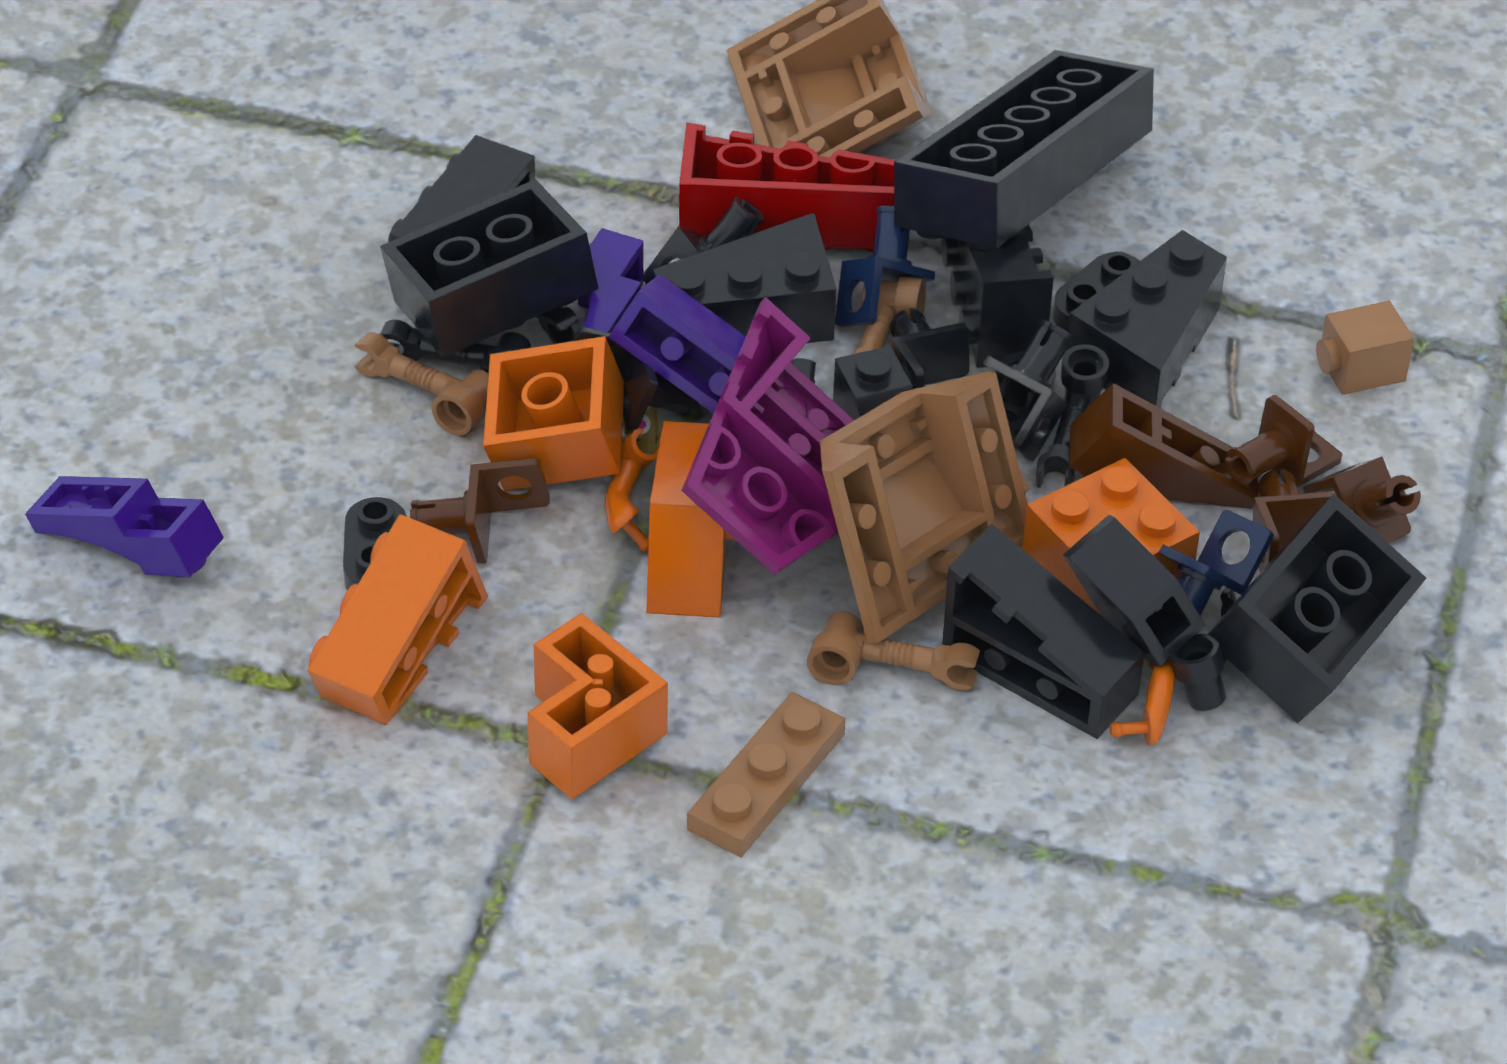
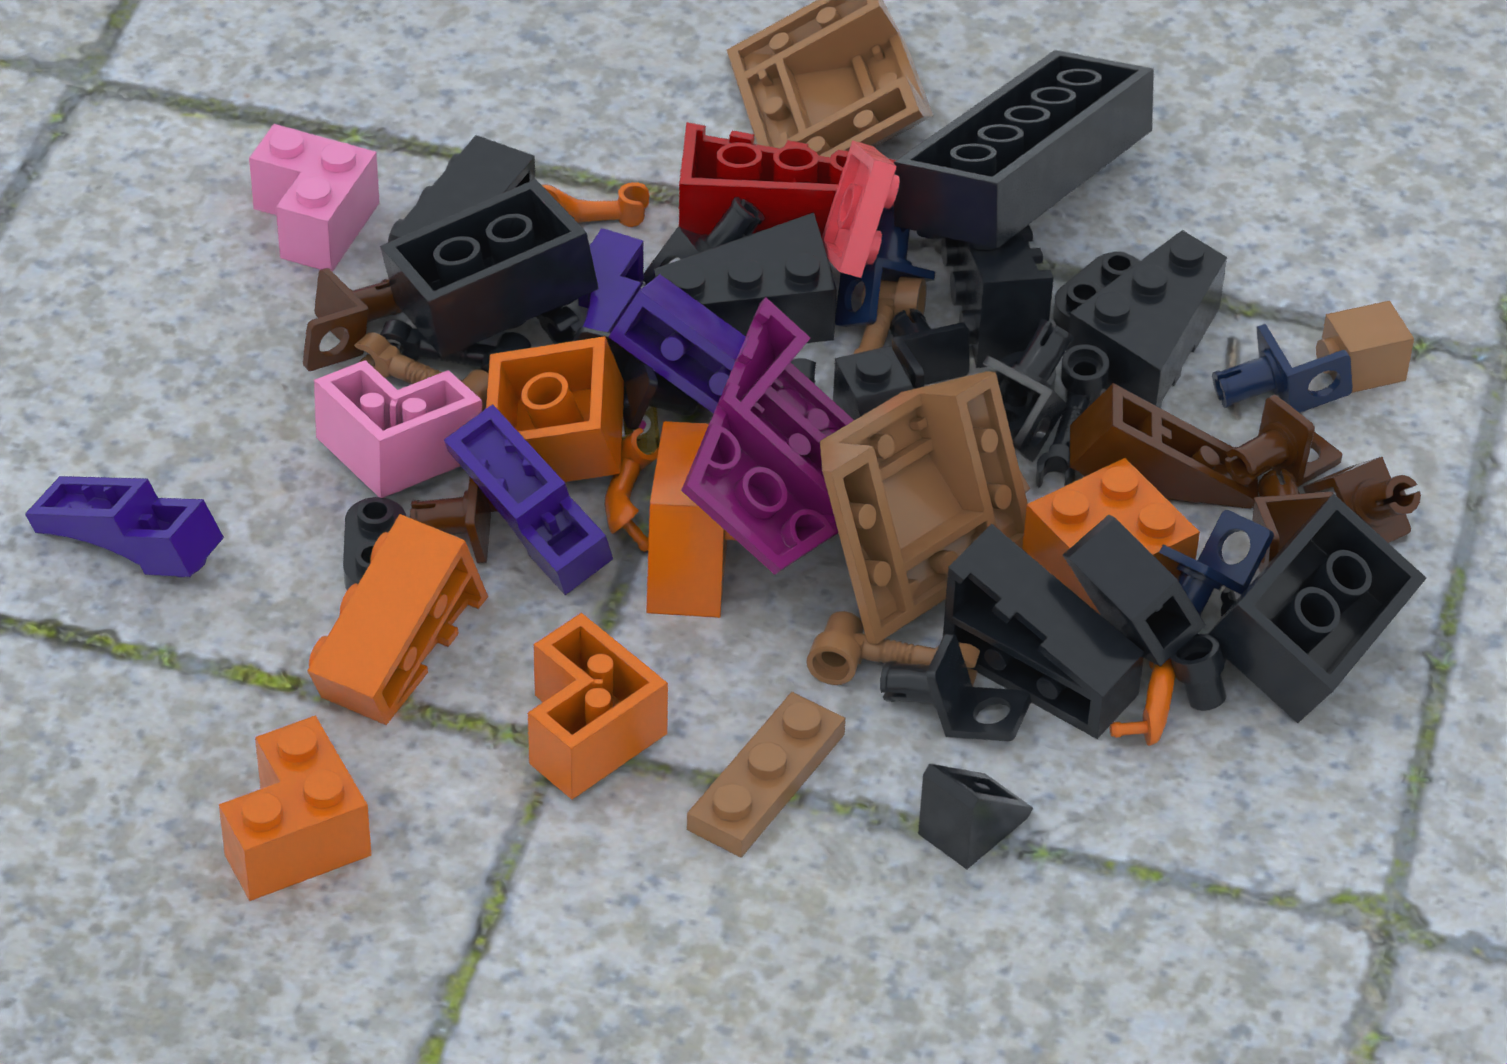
none -> orange brick [219,715,372,901]
none -> bright pink brick [249,124,380,271]
none -> reddish brown bracket [303,268,403,371]
none -> bright pink brick [314,360,482,498]
none -> dark purple slope [444,404,613,595]
none -> orange piece [541,182,649,227]
none -> coral plate [822,140,899,278]
none -> black bracket [880,634,1032,742]
none -> black slope [918,764,1034,869]
none -> dark blue bracket [1212,324,1353,413]

